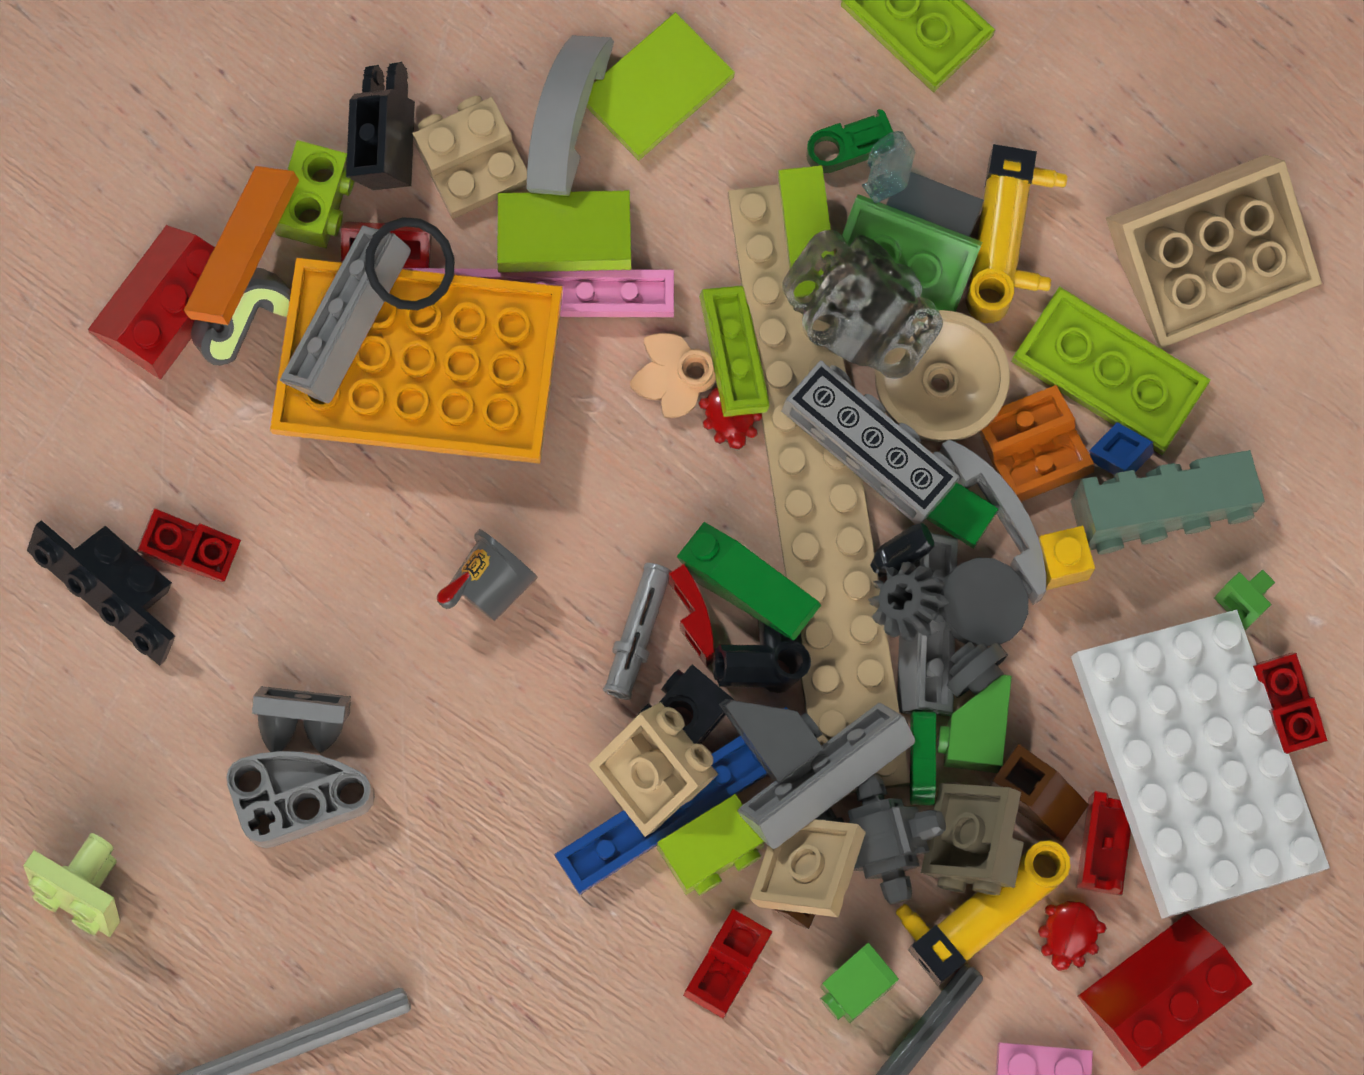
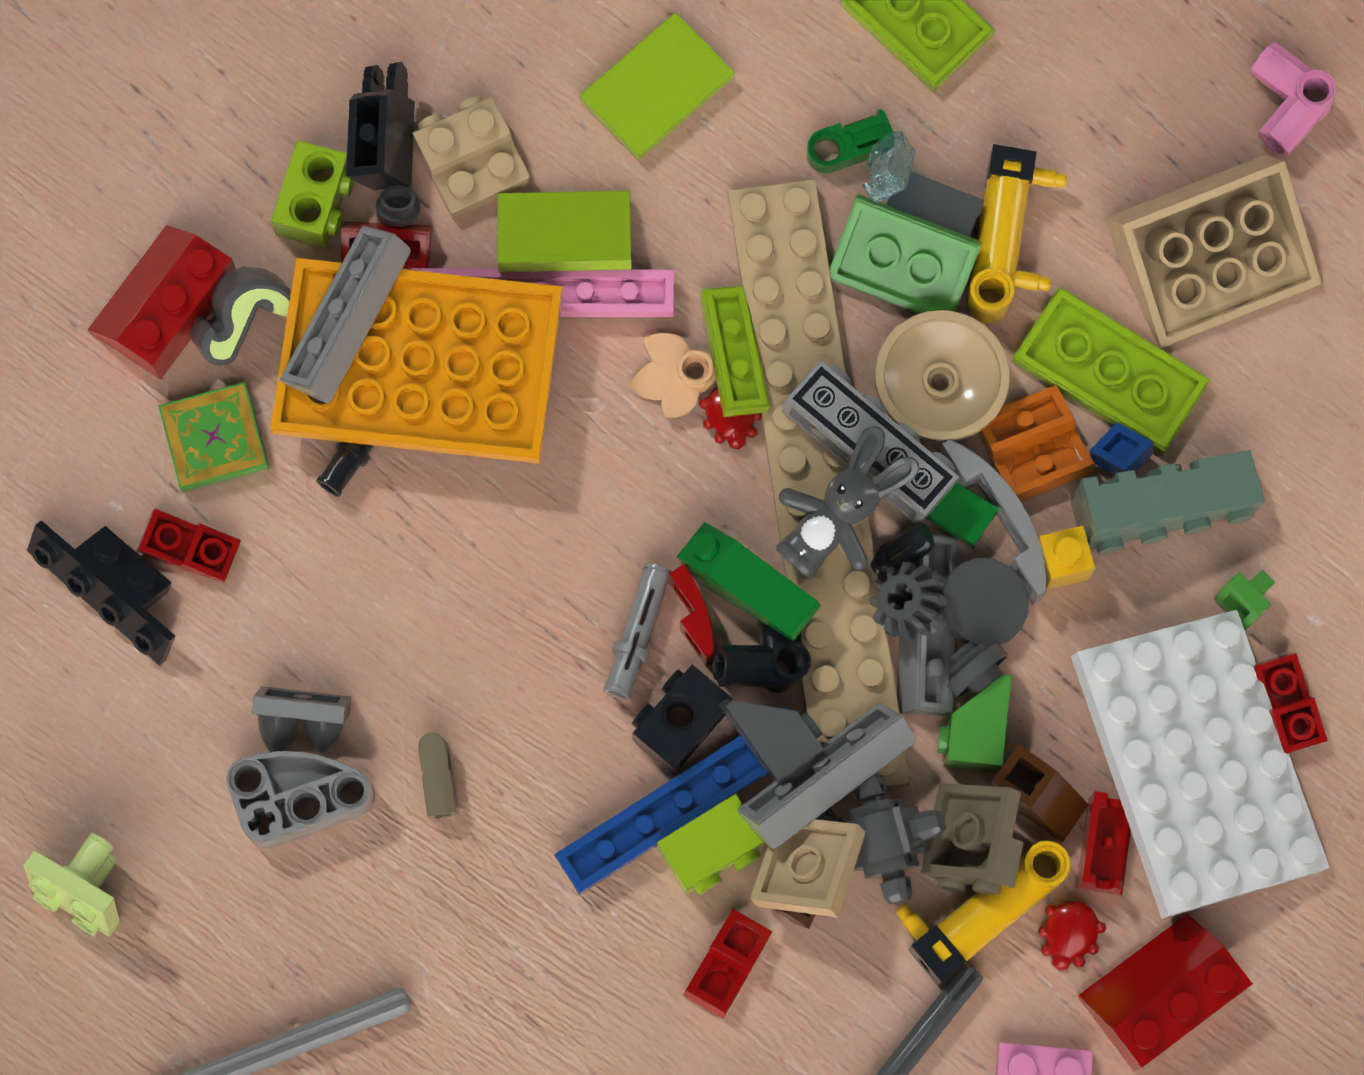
orange tile [184,166,299,325] -> none
black piece [365,217,455,310] -> none
dark grey hat [437,529,538,621] -> none
light grey slope [527,35,614,196] -> none
tan plate [588,702,718,837] -> none
lime tile [778,166,839,301] -> none
clear smoke piece [782,230,943,379] -> none
bright green slope [820,942,899,1023] -> none
green piece [910,712,936,805] -> none
none -> tile [158,382,269,493]
none -> black pin [316,442,374,497]
none -> dark grey plate [376,185,420,227]
none -> dark tan bar [418,733,458,819]
none -> dark grey animal [776,426,920,578]
none -> bright pink piece [1250,41,1336,158]

